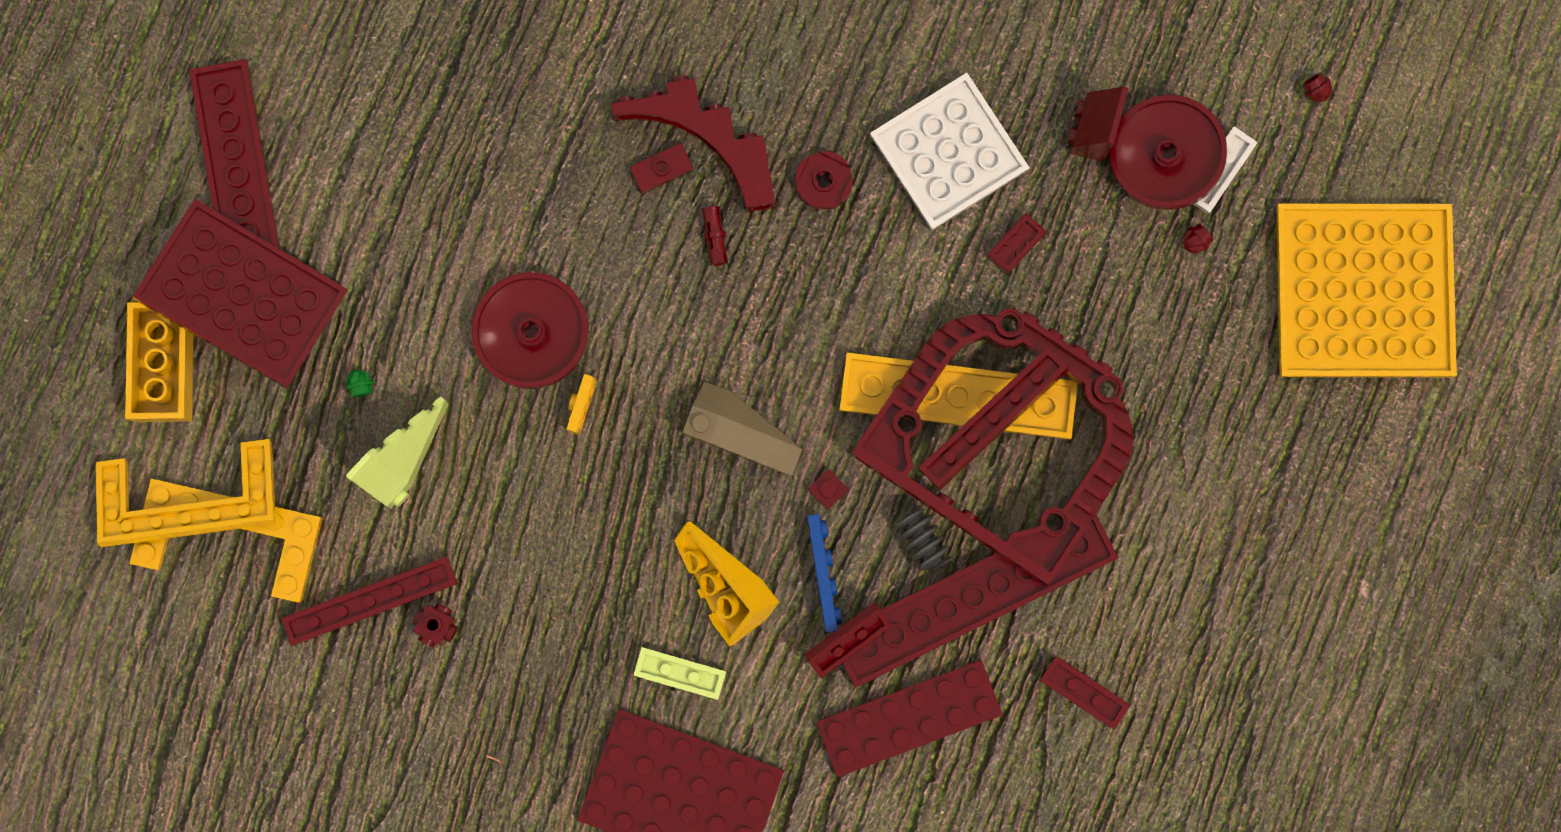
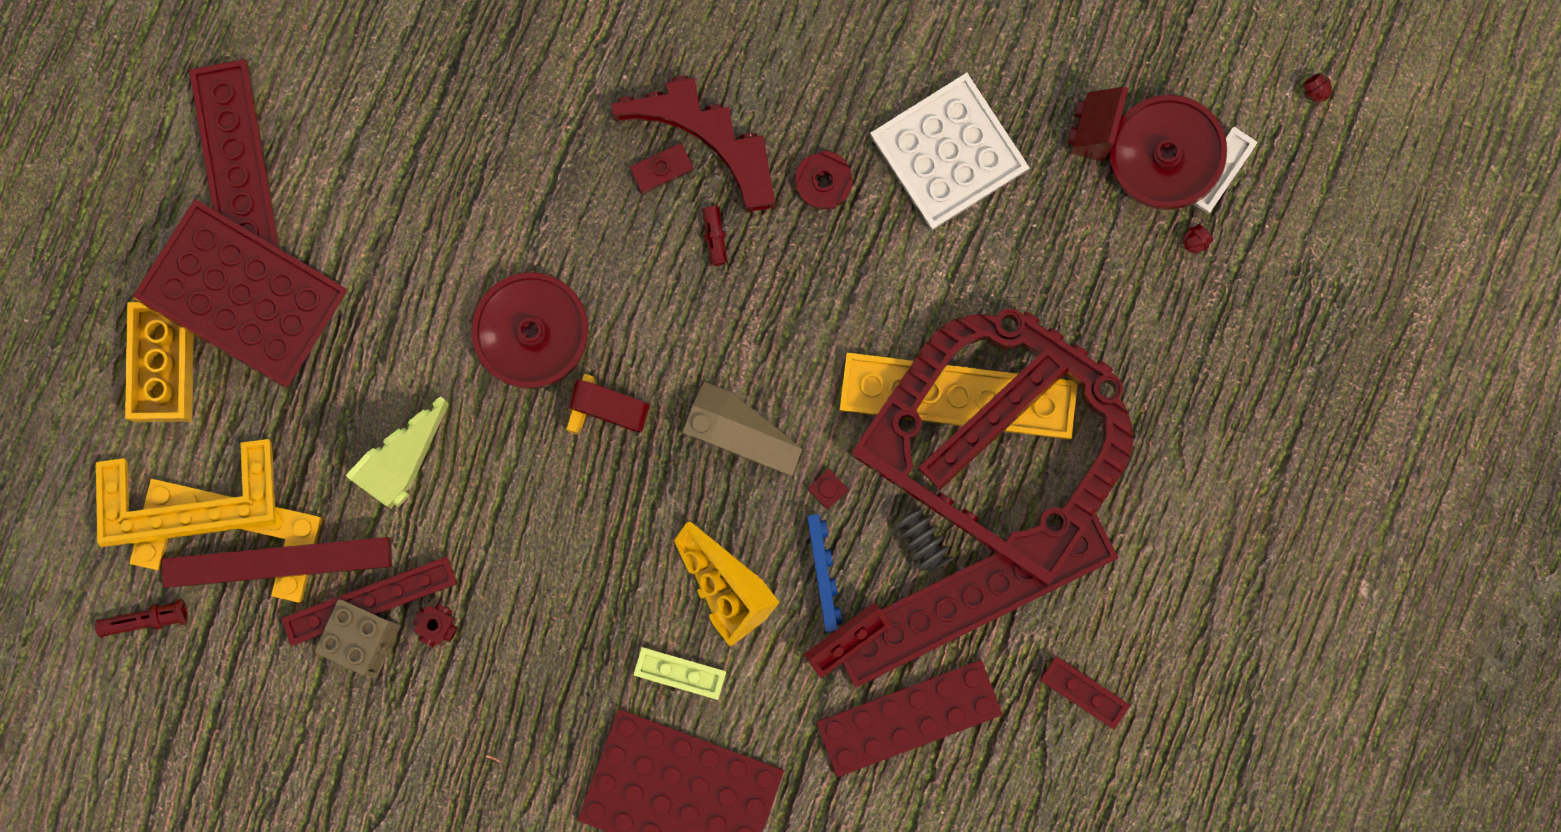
green plate [345,369,375,398] -> none
dark red plate [986,213,1047,275] -> none
yellow plate [1276,204,1457,378] -> none
none -> dark red pin [95,599,188,638]
none -> dark red tile [162,537,392,588]
none -> dark tan bracket [315,599,401,679]
none -> dark red beam [568,379,650,433]

